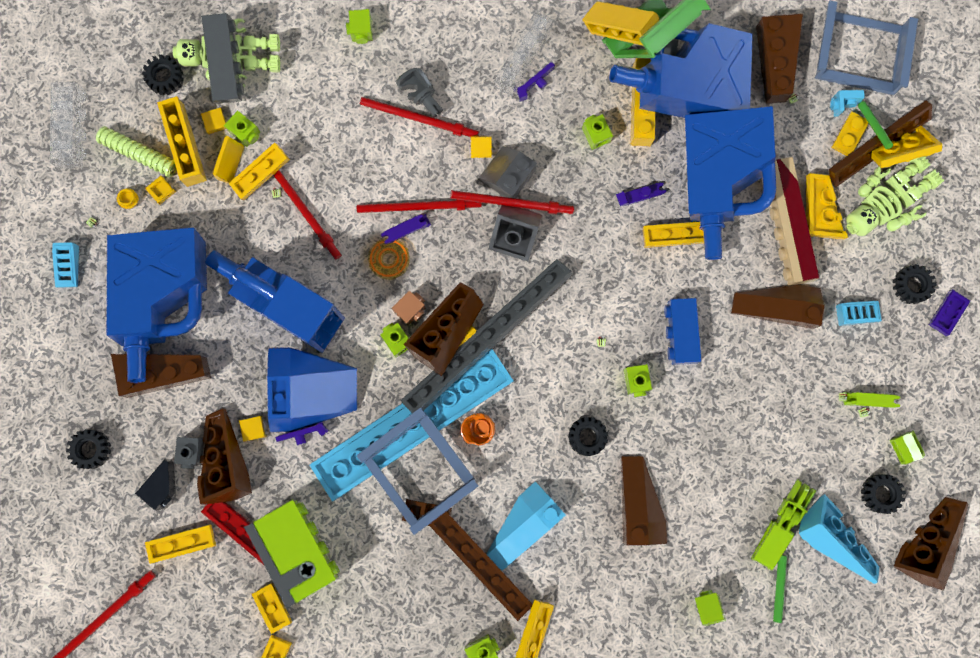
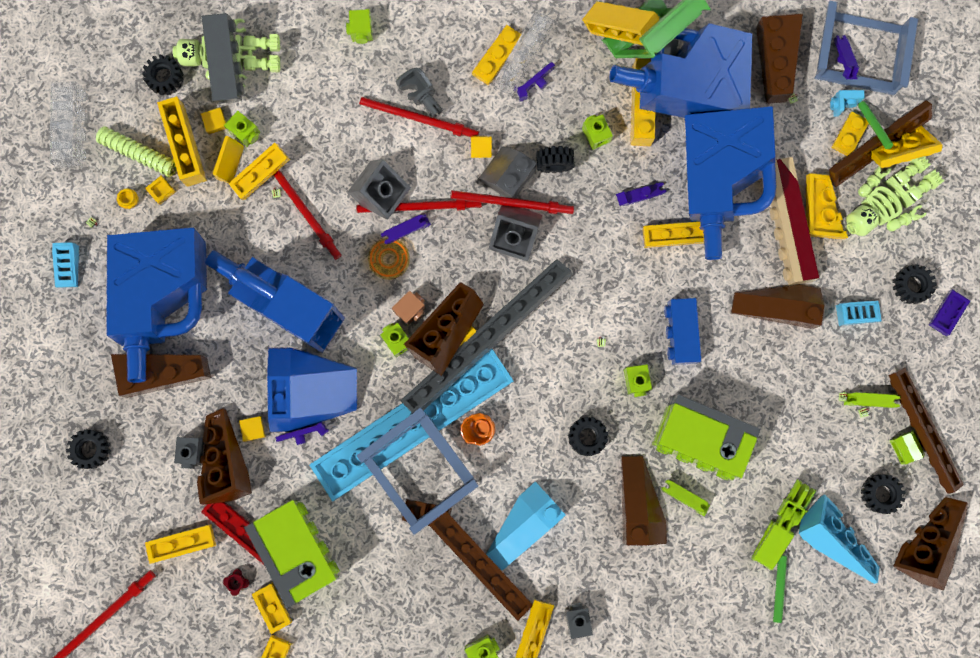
black slope [135,459,176,511] -> none
lime brick [695,590,726,626] -> none
none -> dark red plate [223,569,250,596]
none -> flat silver slope [347,159,411,219]
none -> yellow plate [472,25,523,86]
none -> black tyre [536,146,575,173]
none -> dark grey brick [565,603,593,639]
none -> lime piece [652,394,761,481]
none -> lime piece [661,480,710,517]
none -> dark purple piece [834,35,859,79]
none -> reddish brown plate [888,367,964,494]

